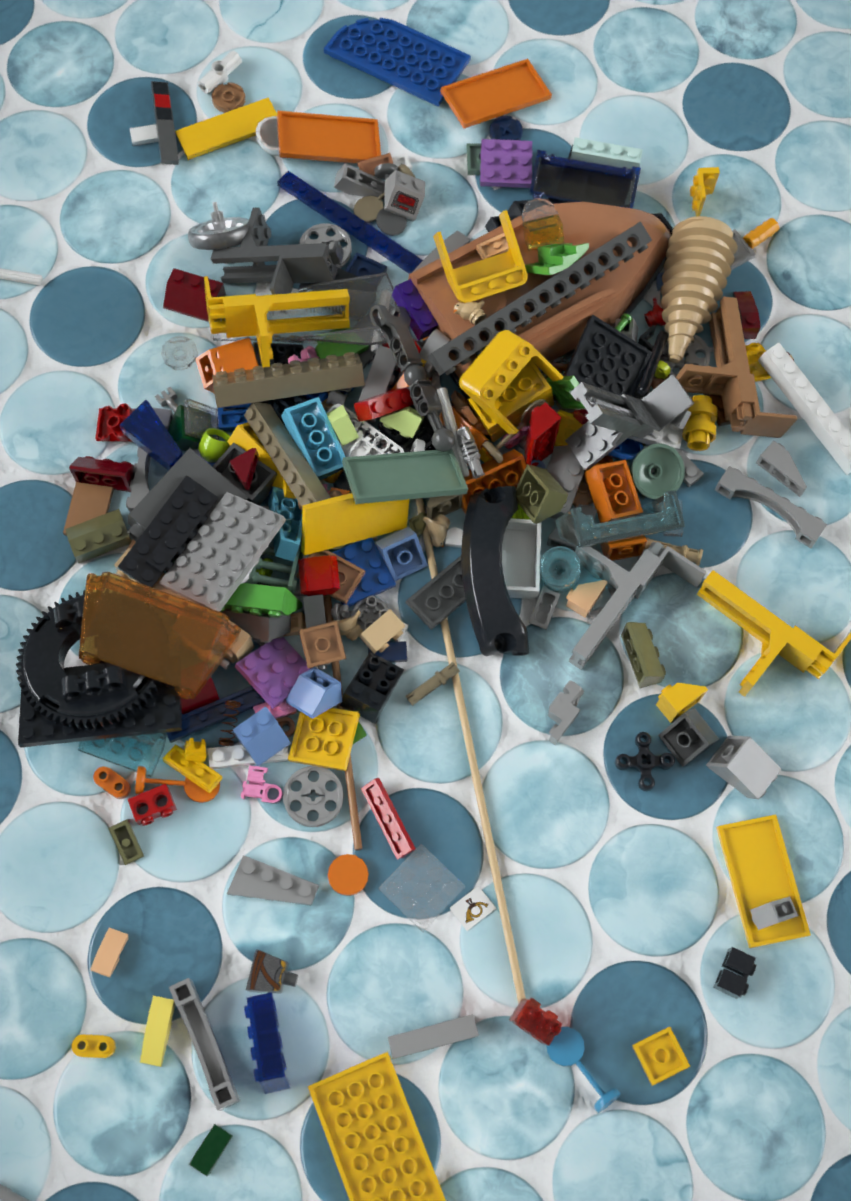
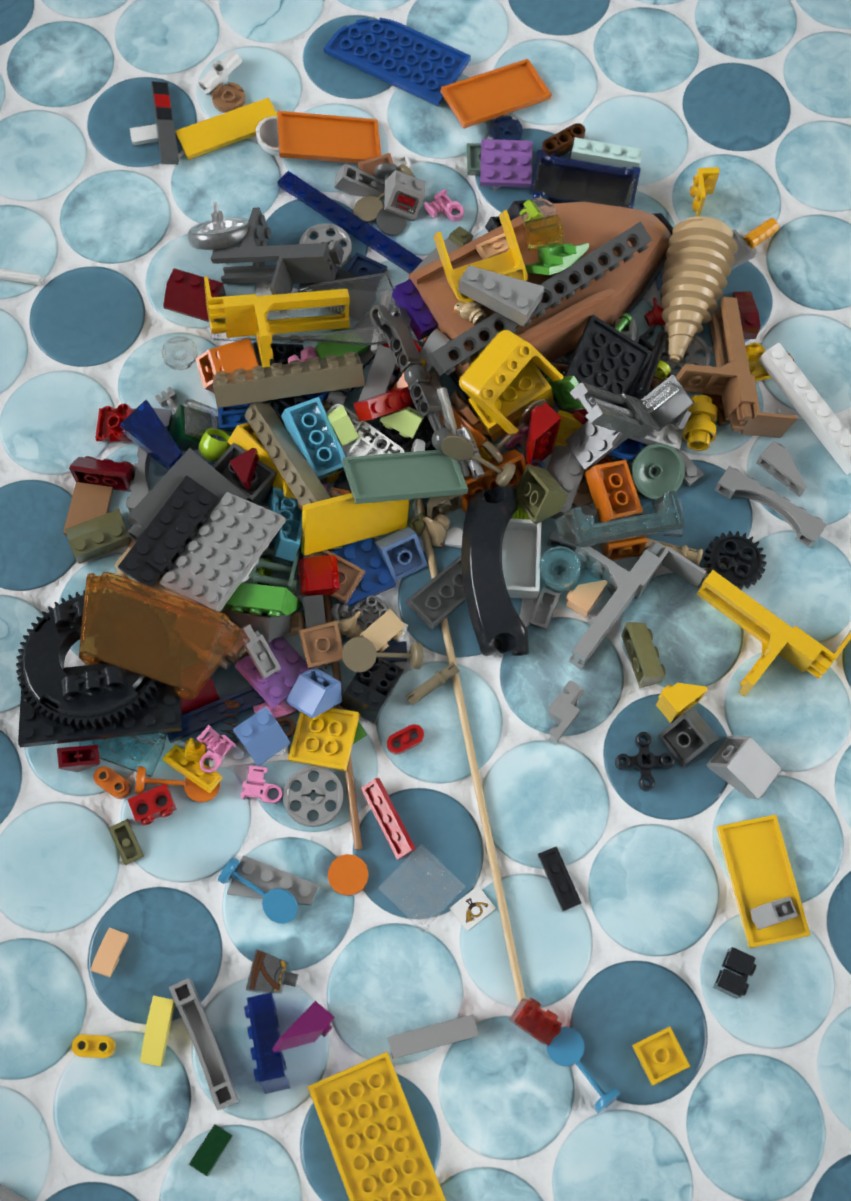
none -> dark red slope [56,744,100,772]
none -> bright pink piece [197,725,236,773]
none -> dark azure piece [218,857,298,924]
none -> light grey hinge [240,624,281,679]
none -> magenta slope [272,1001,335,1052]
none -> dark tan piece [342,637,423,672]
none -> red plate [387,724,424,755]
none -> bright pink piece [424,189,464,222]
none -> dark tan piece [441,435,516,487]
none -> olive plate [448,226,473,247]
none -> light grey wedge [458,265,545,327]
none -> lime tile [519,199,544,224]
none -> black tile [538,846,582,912]
none -> reddish brown beam [541,123,586,162]
none -> clear tile [640,381,679,413]
none -> black gear [704,531,767,590]

